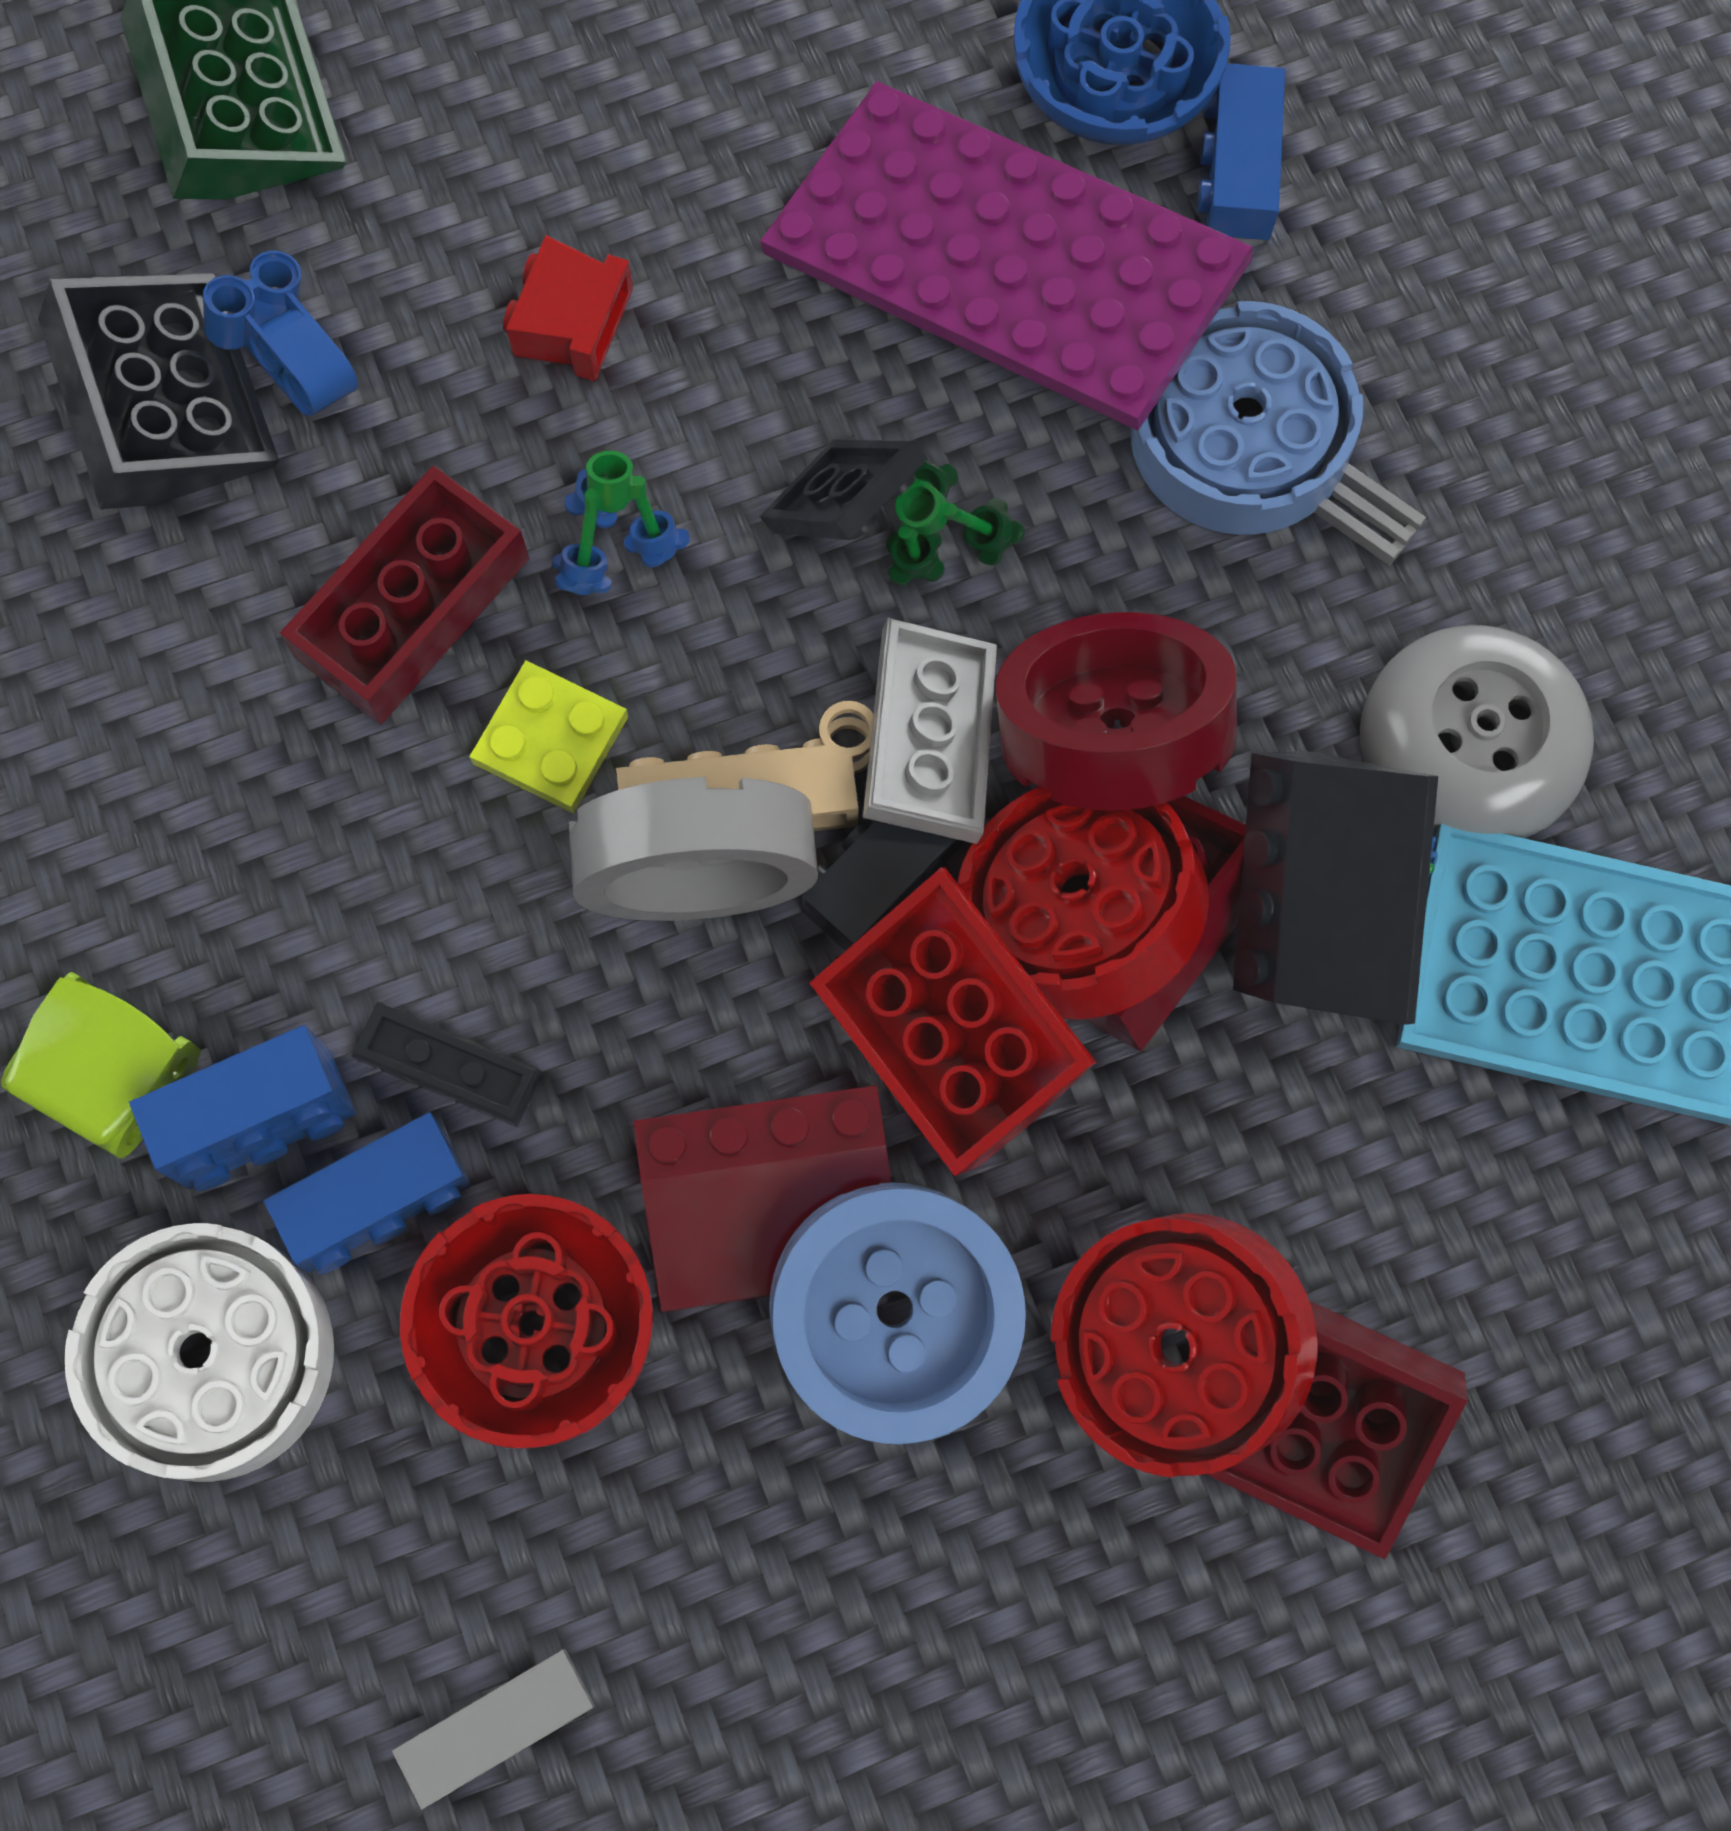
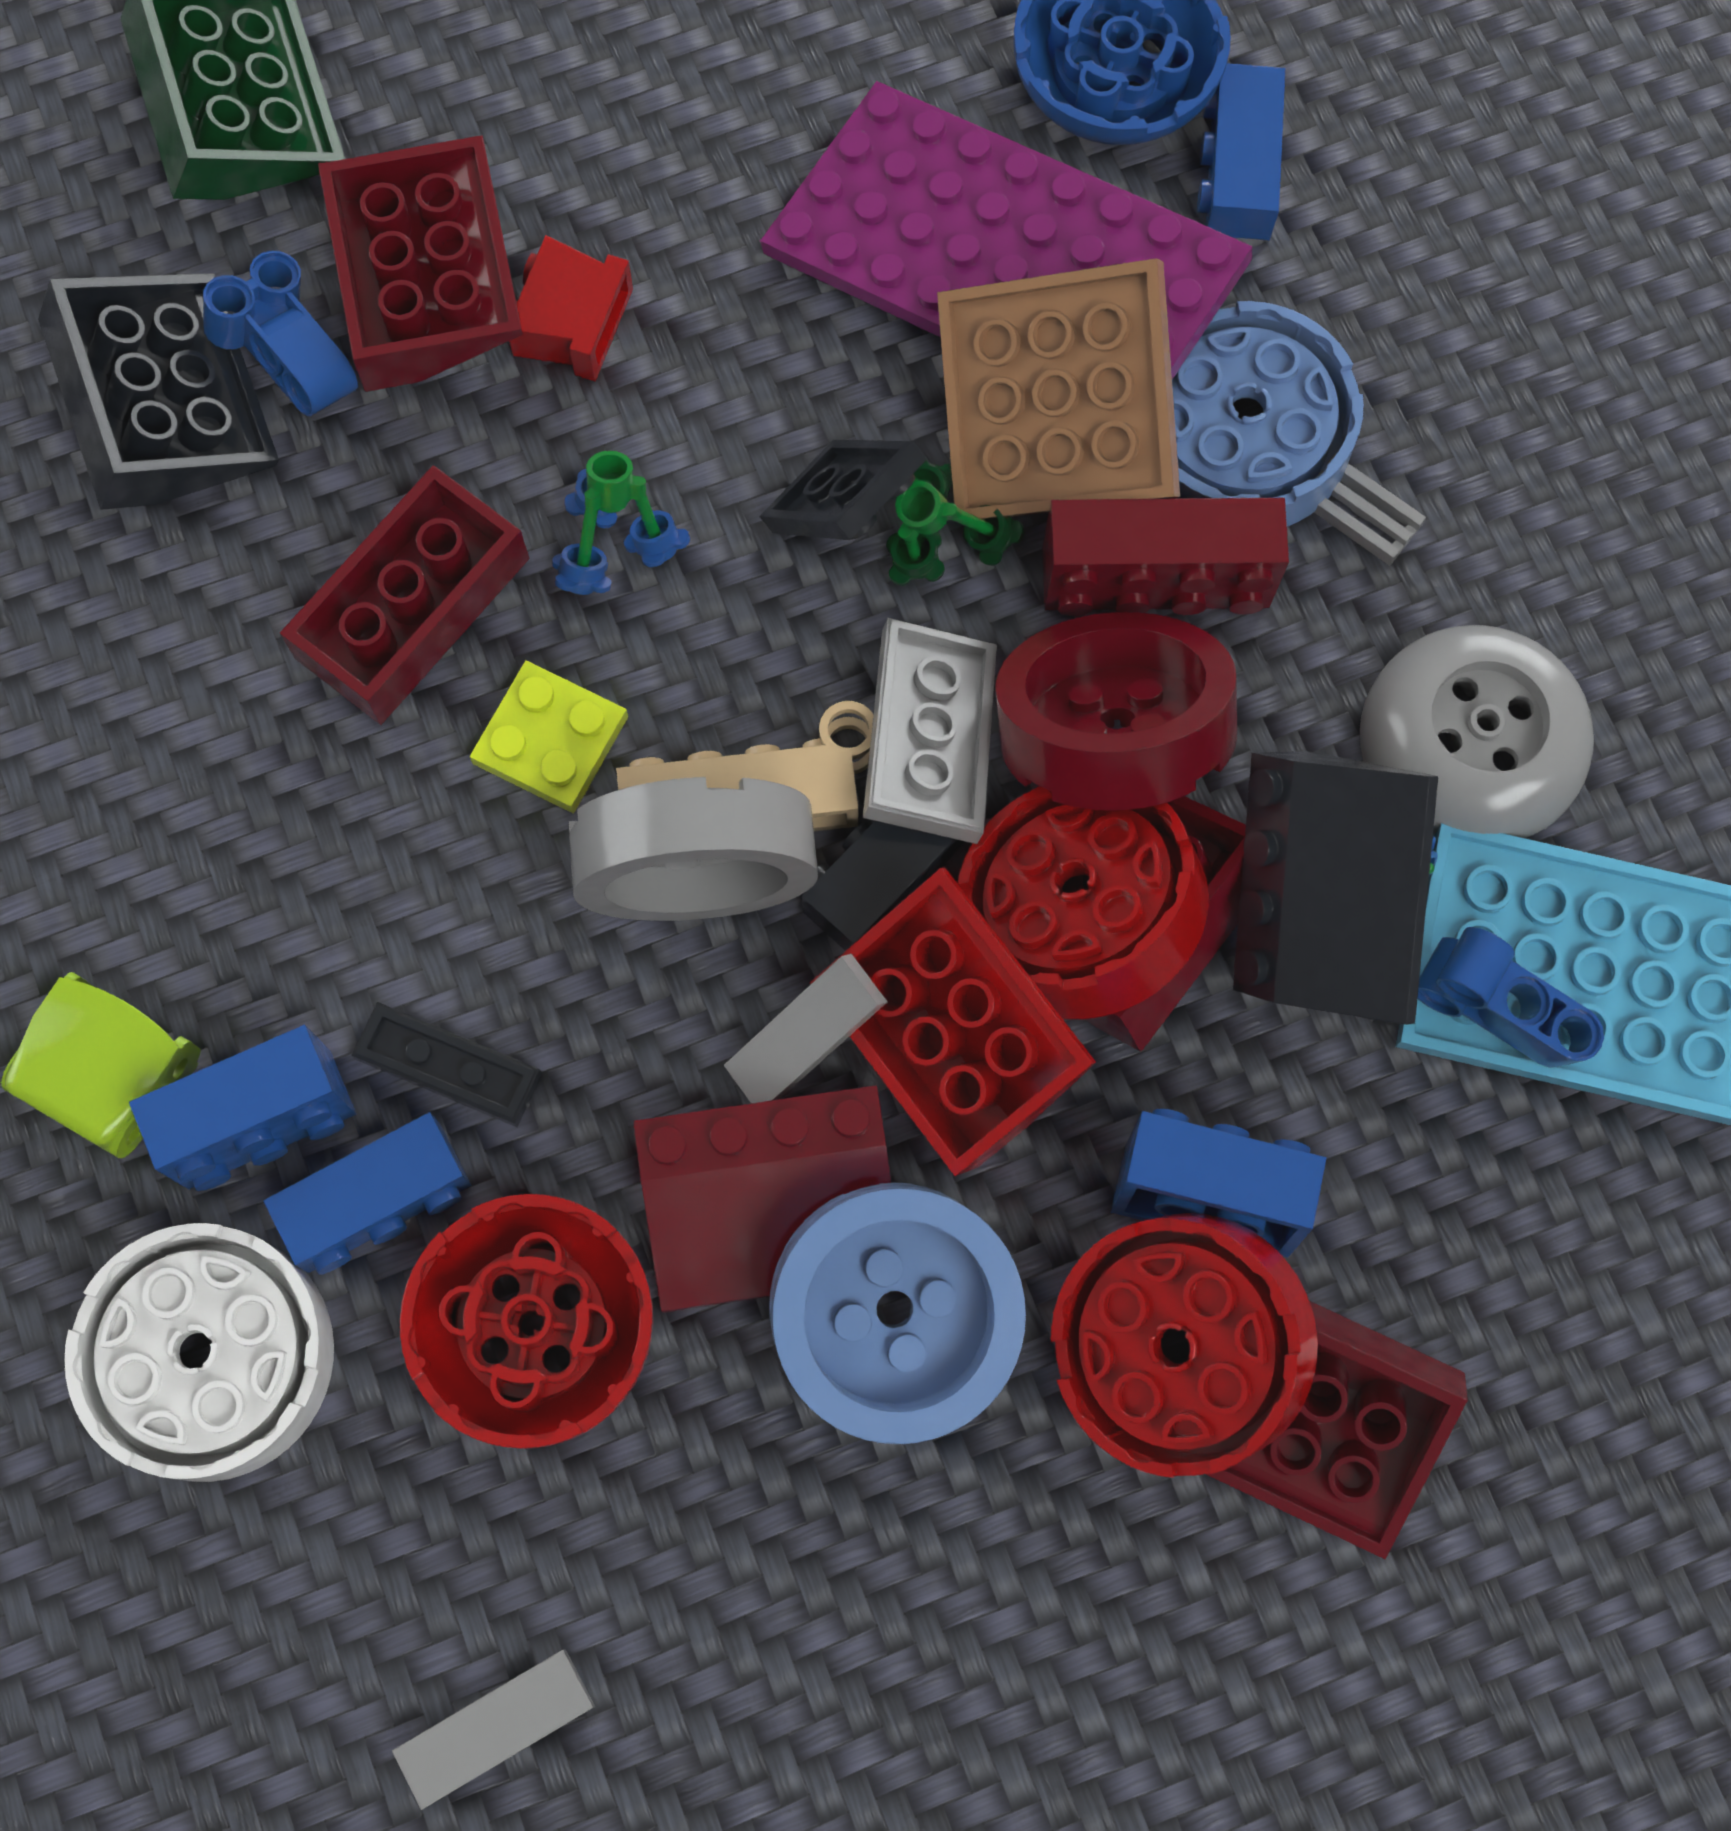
none -> dark red slope [318,135,523,392]
none -> light grey tile [724,954,887,1103]
none -> medium nougat plate [937,258,1180,520]
none -> dark red brick [1042,498,1289,616]
none -> blue brick [1111,1109,1327,1258]
none -> blue piece [1417,927,1604,1068]

